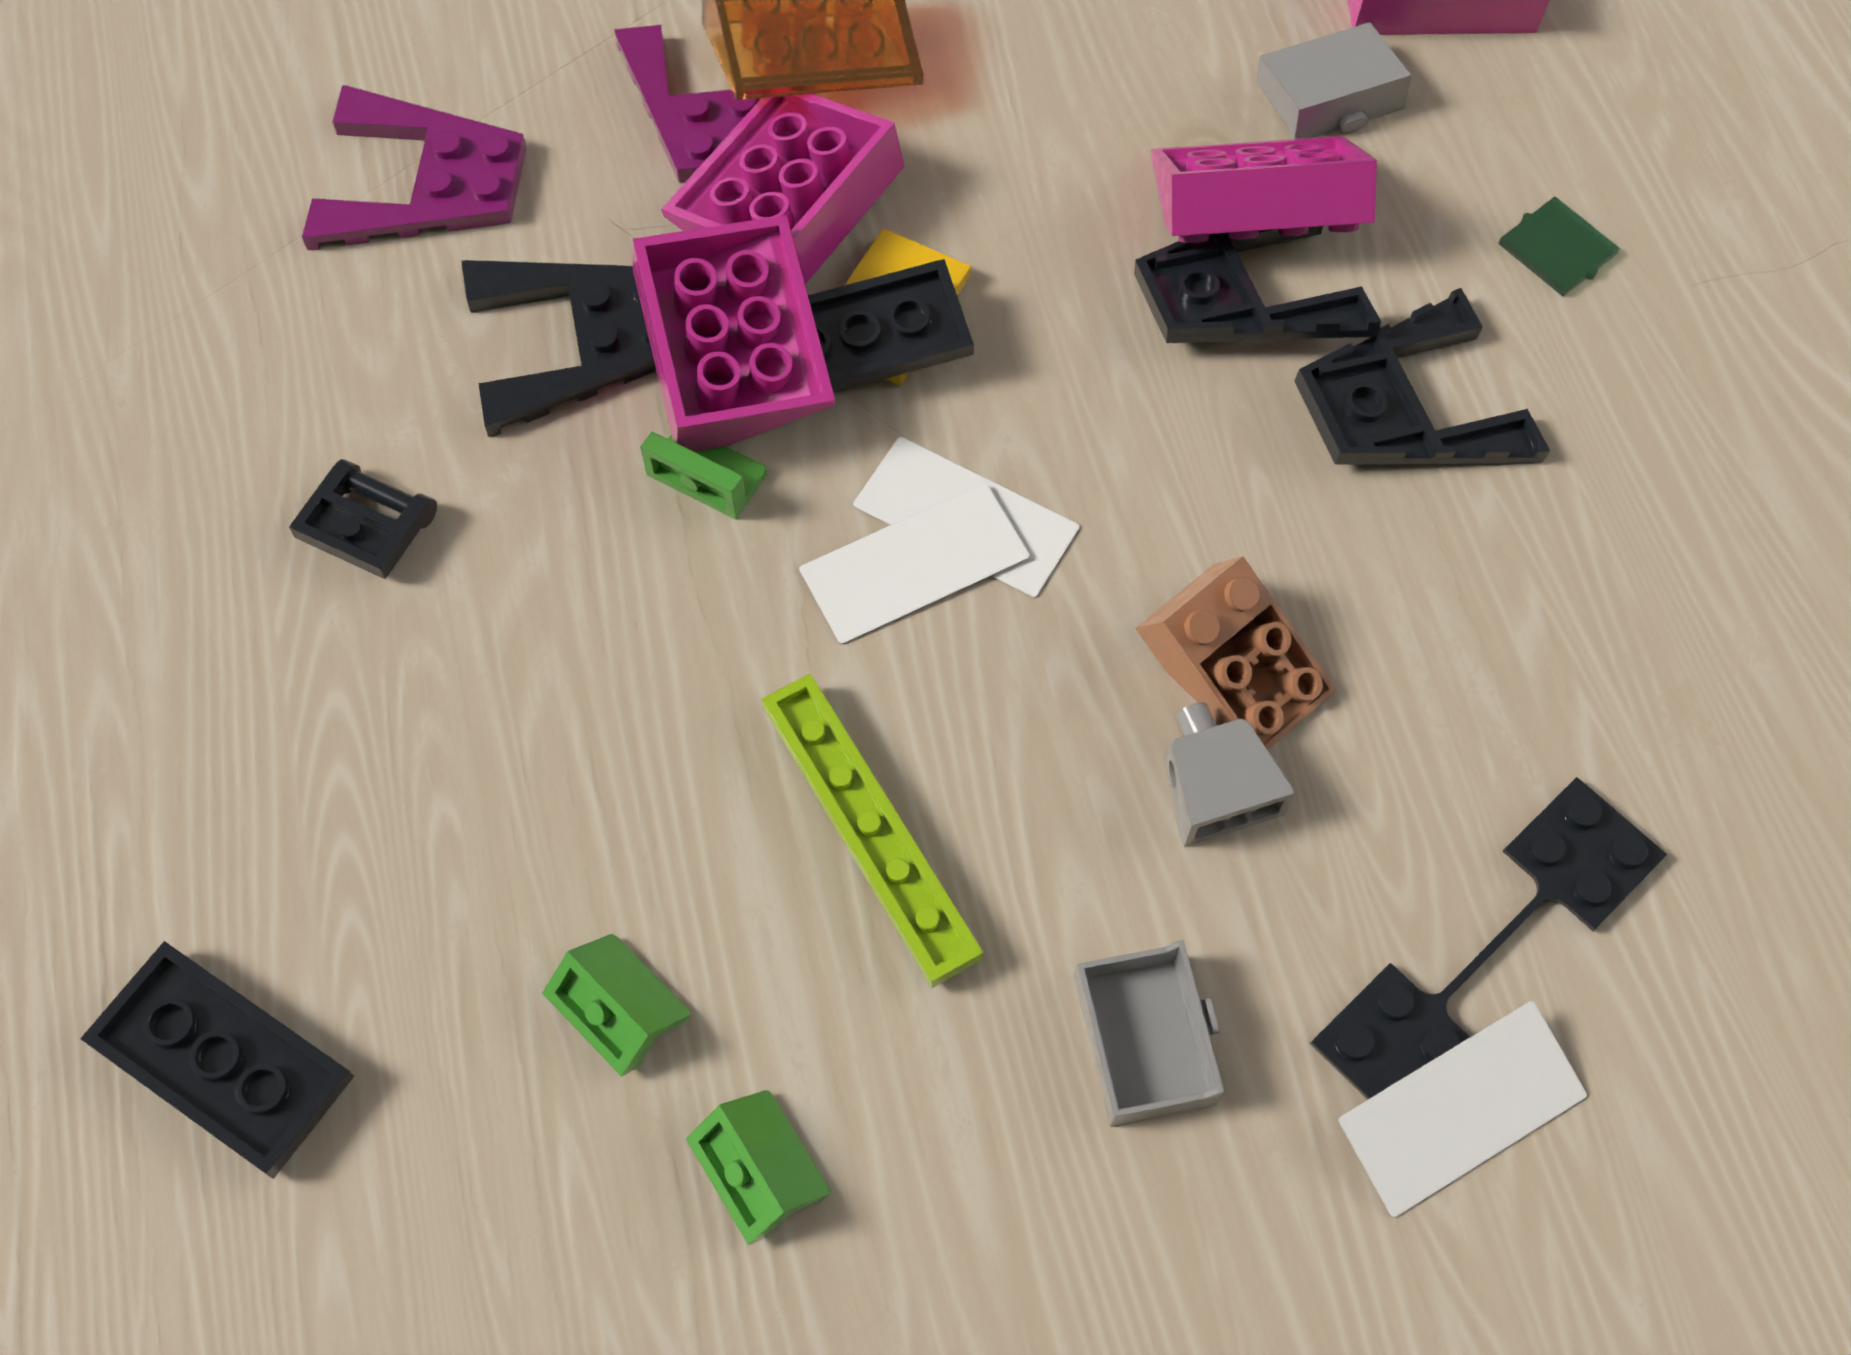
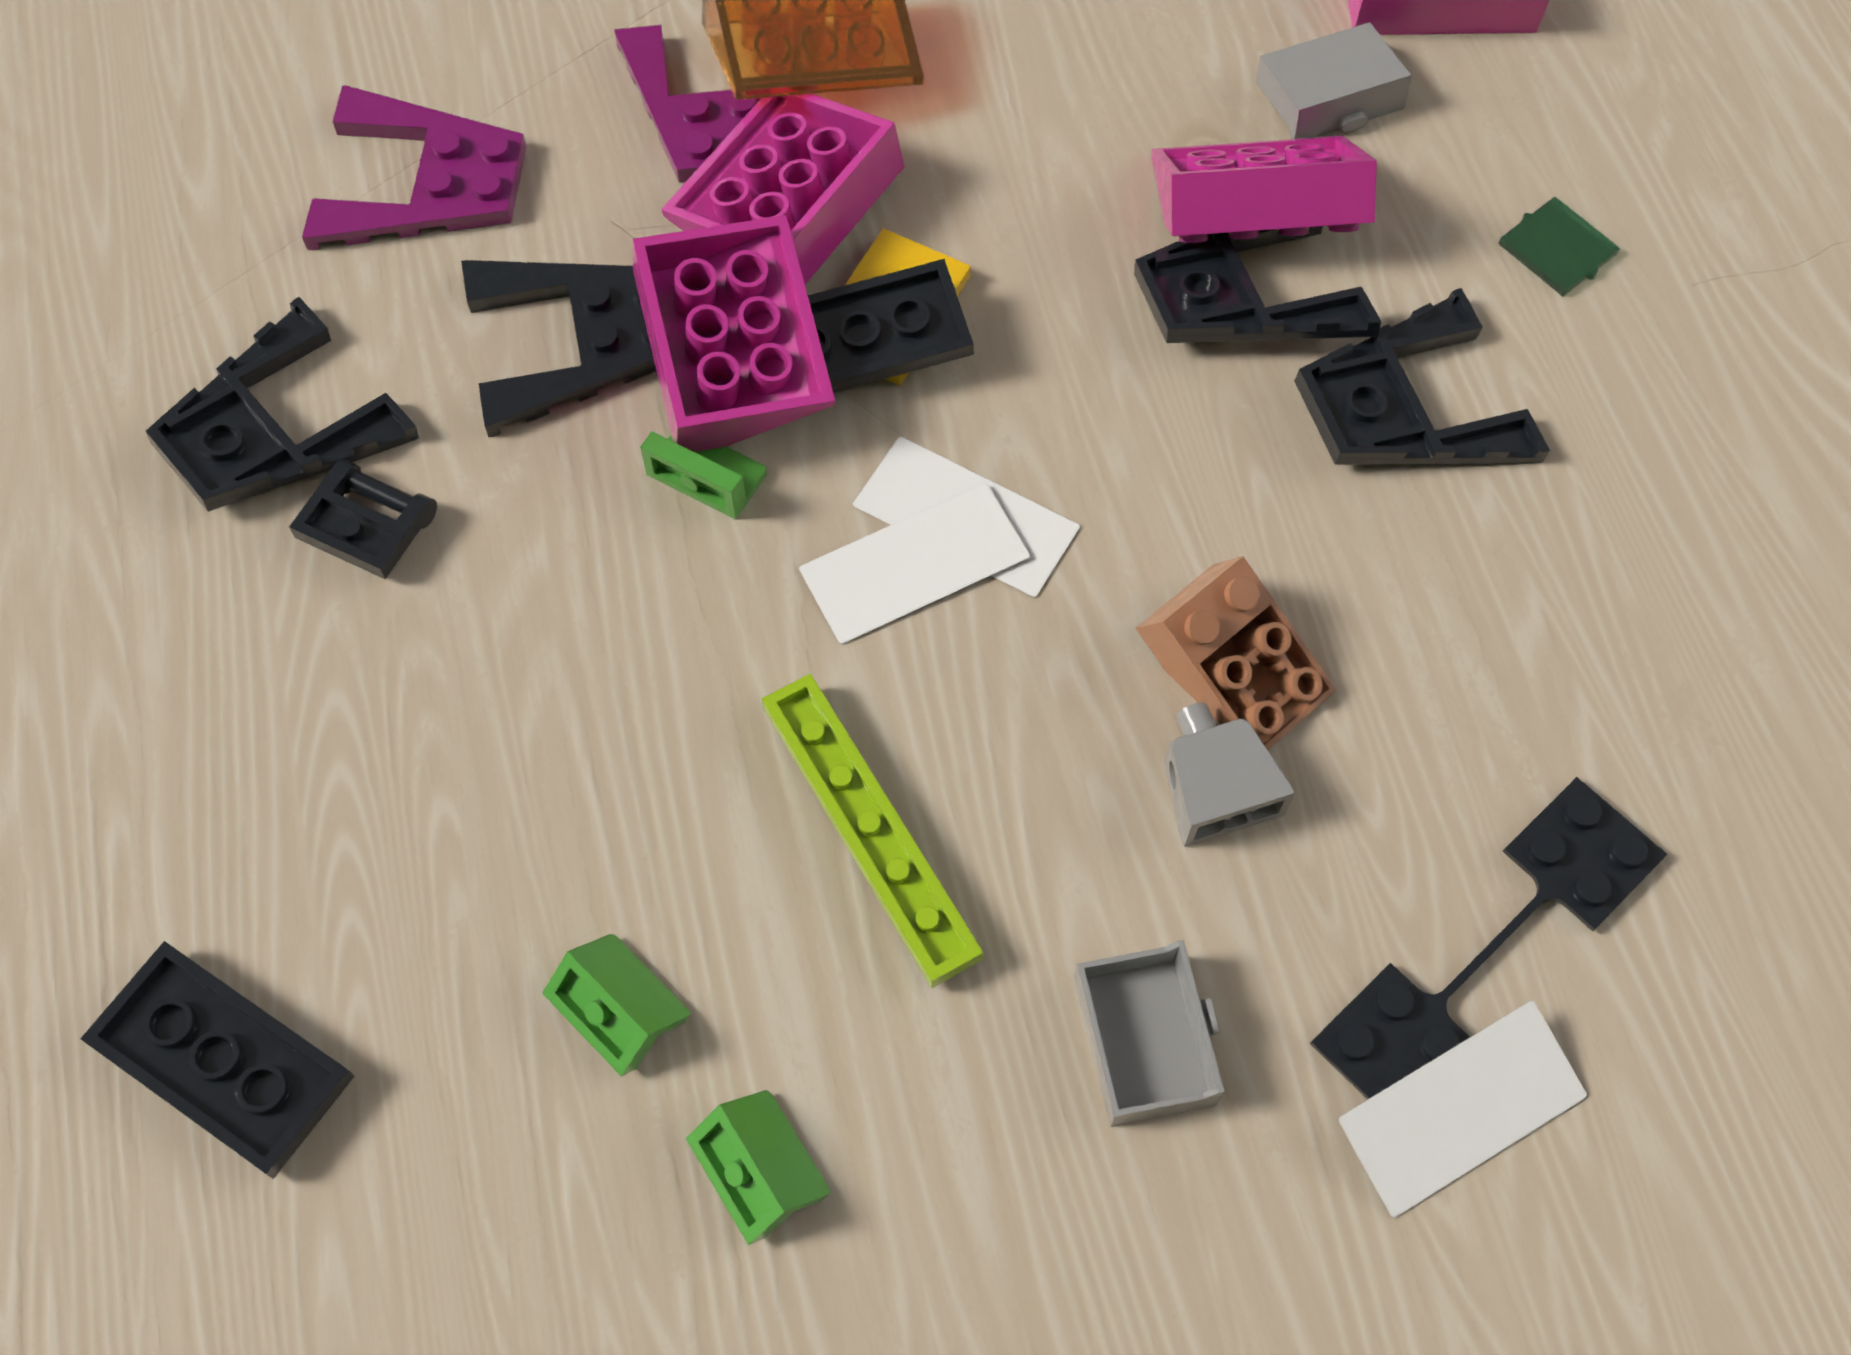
none -> black wing [145,297,419,512]

